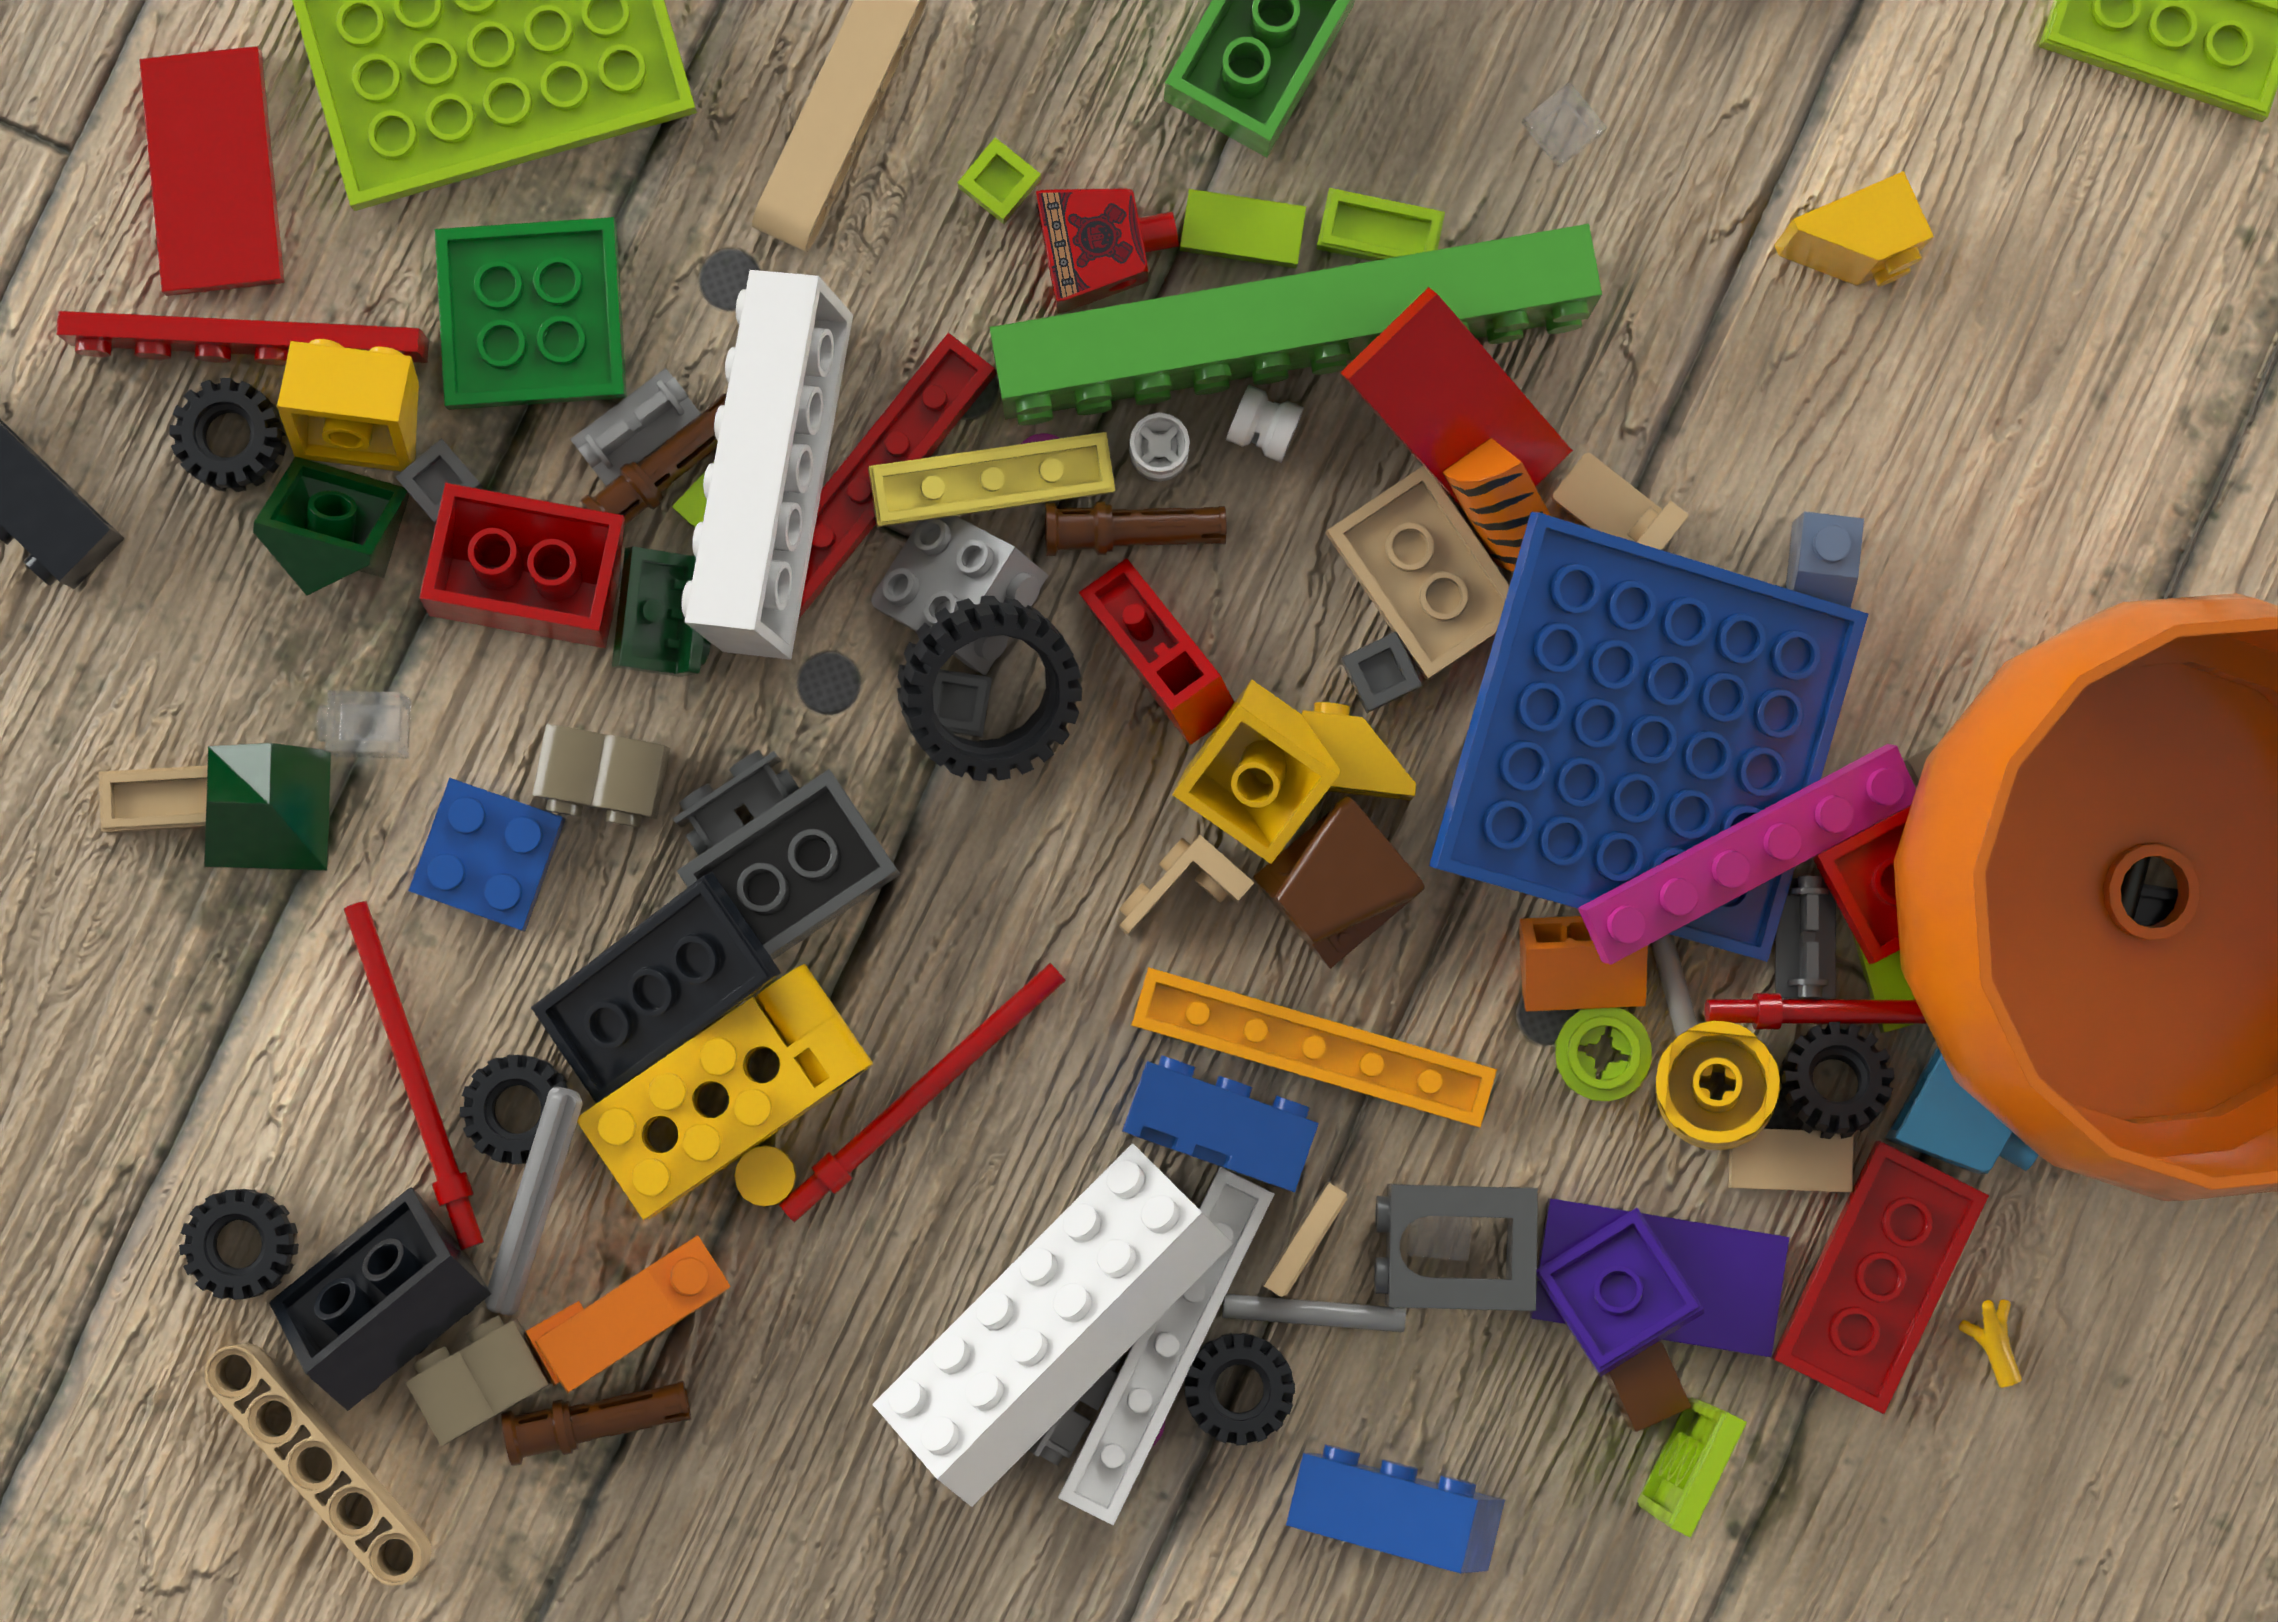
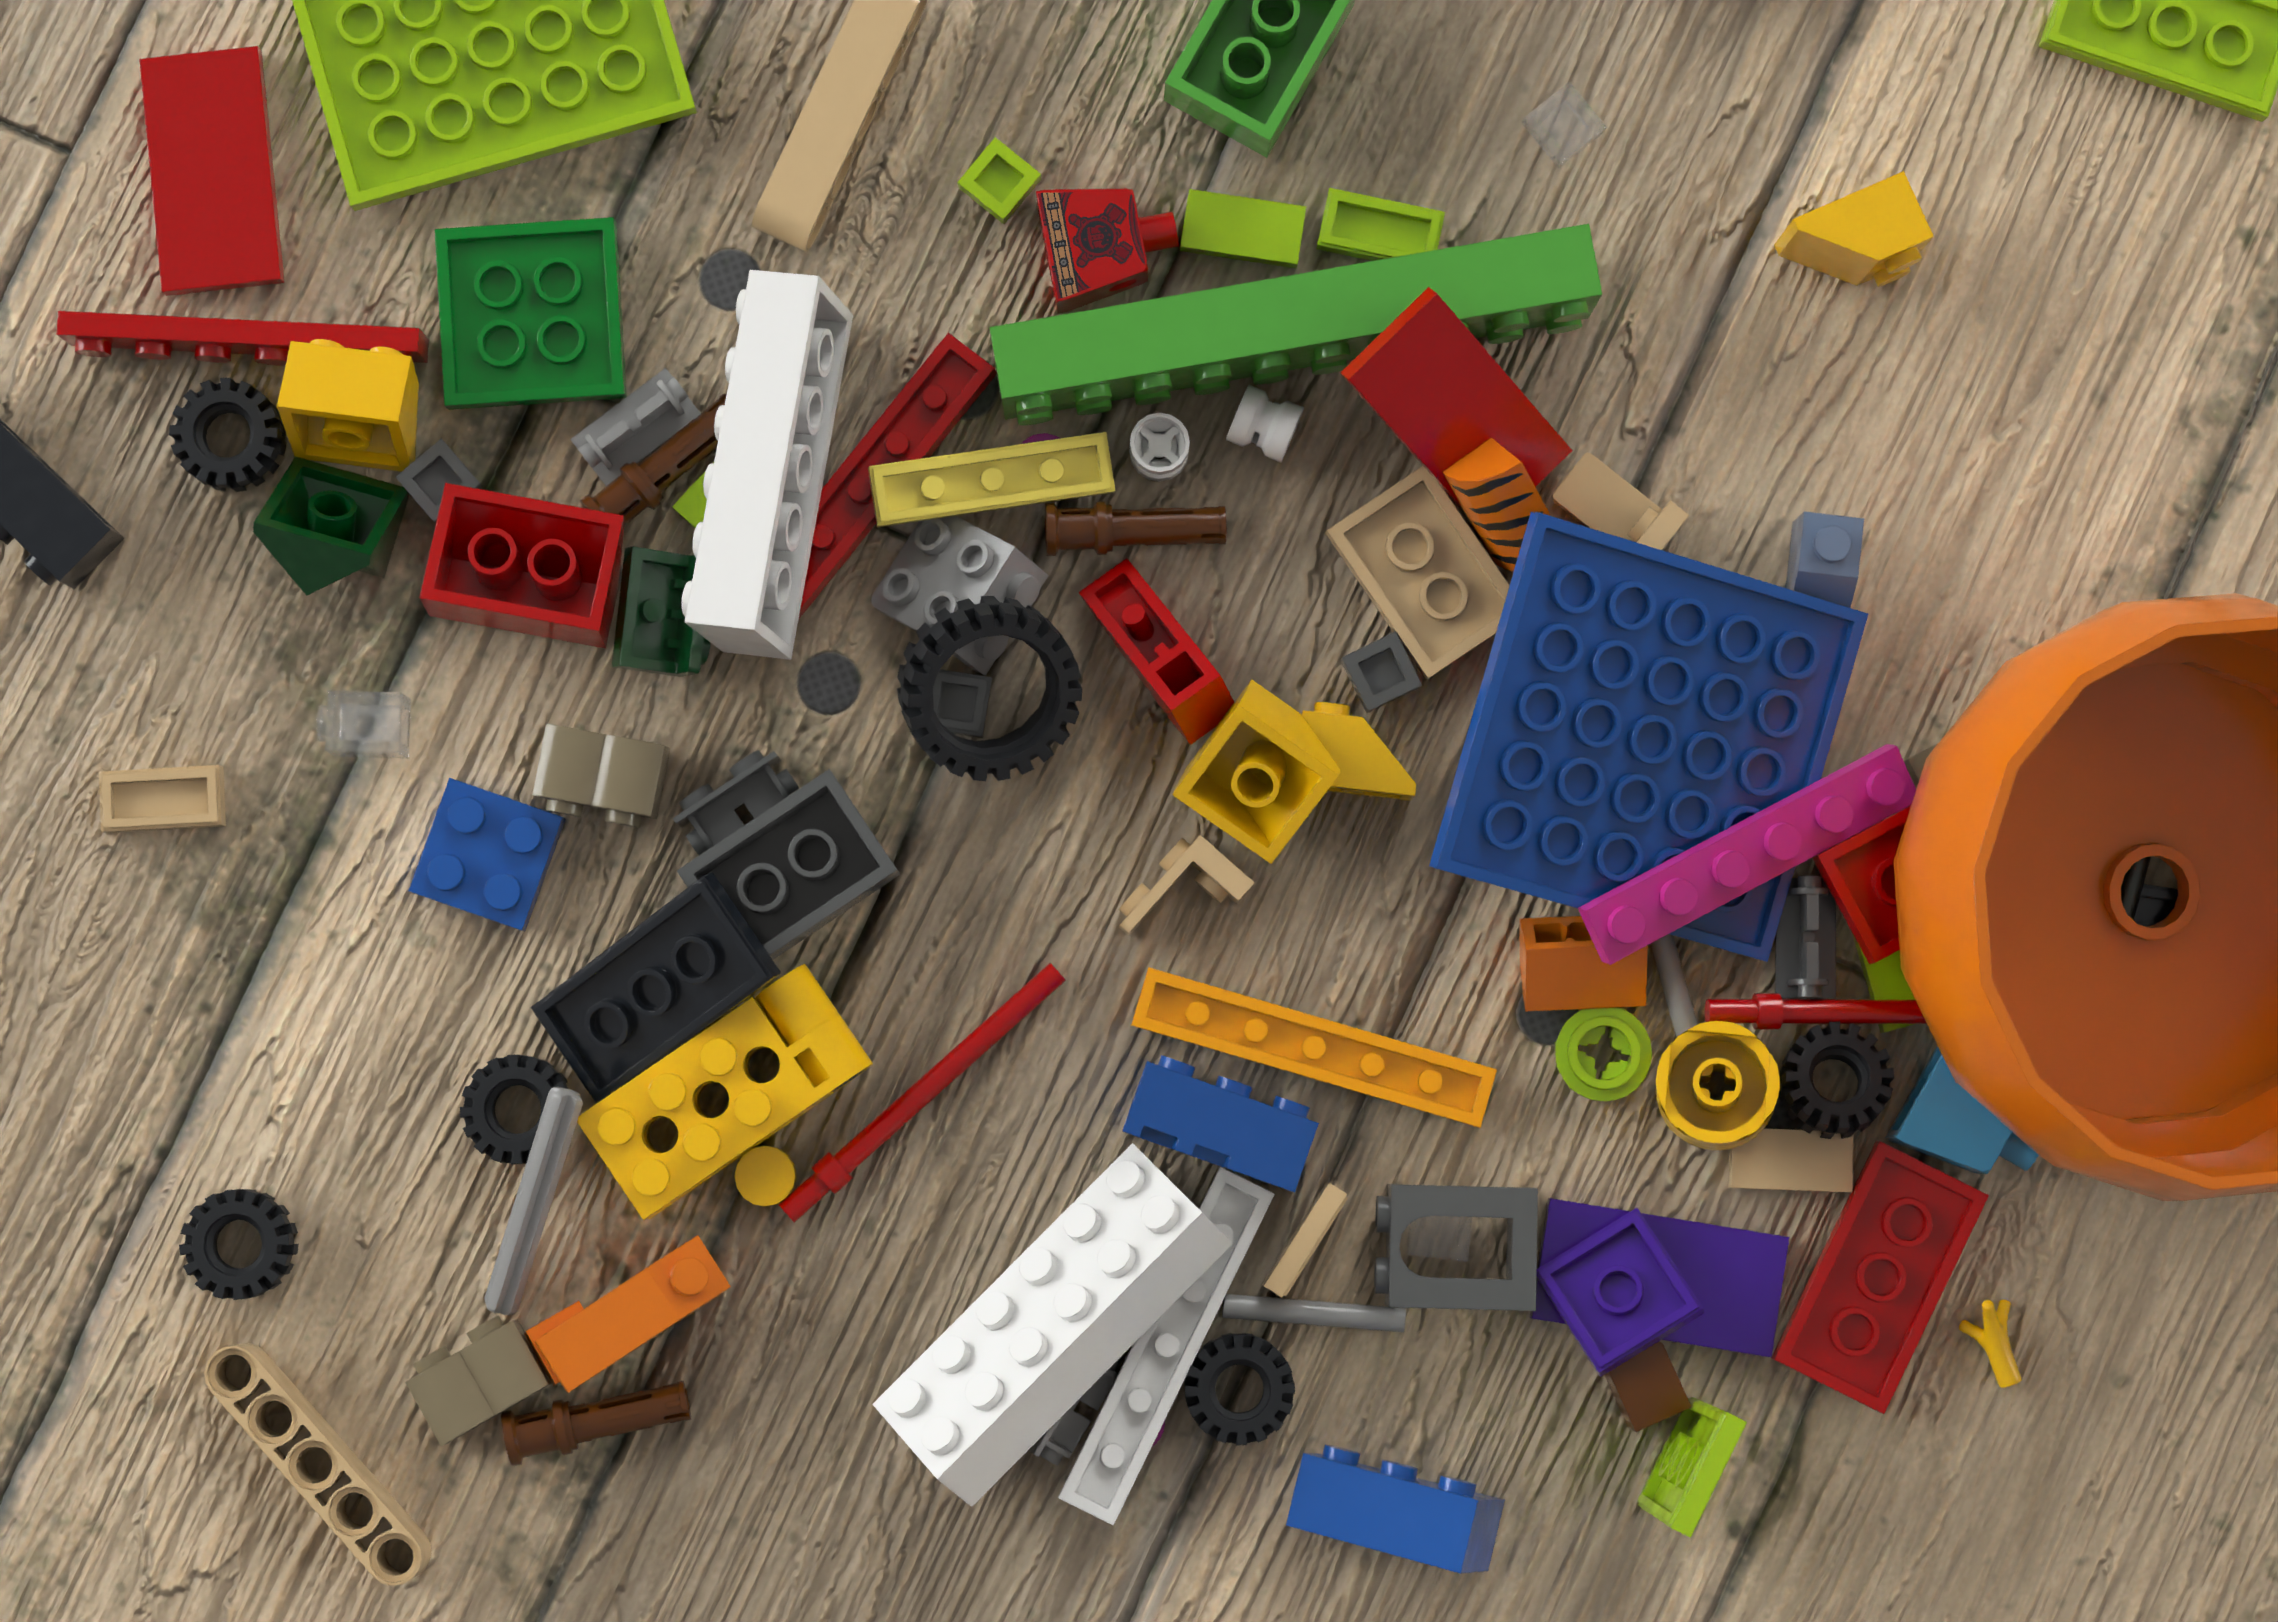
dark green slope [204,743,331,871] -> none
black slope [269,1187,491,1411] -> none
red bar [344,901,484,1251] -> none
reddish brown piece [1253,796,1425,969] -> none

